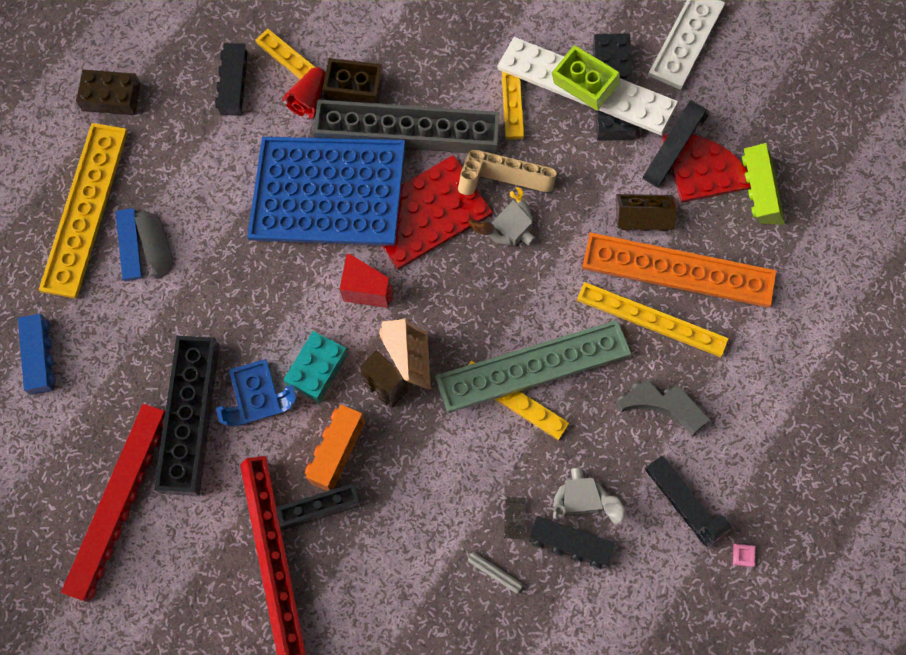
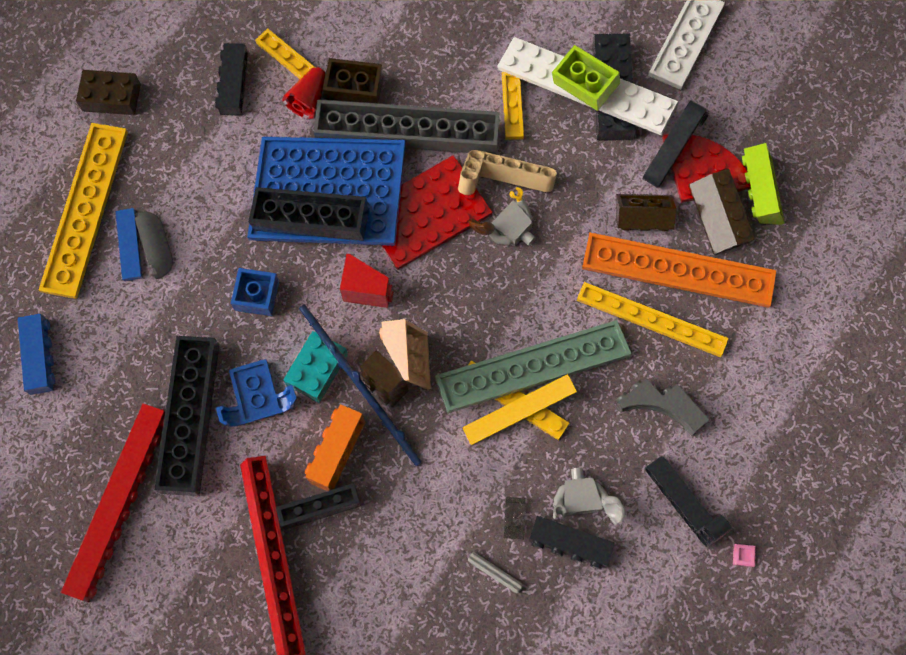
none -> blue brick [230,268,279,316]
none -> black brick [248,187,370,241]
none -> dark blue plant [299,304,422,466]
none -> yellow tile [462,374,577,445]
none -> slope [688,169,755,254]

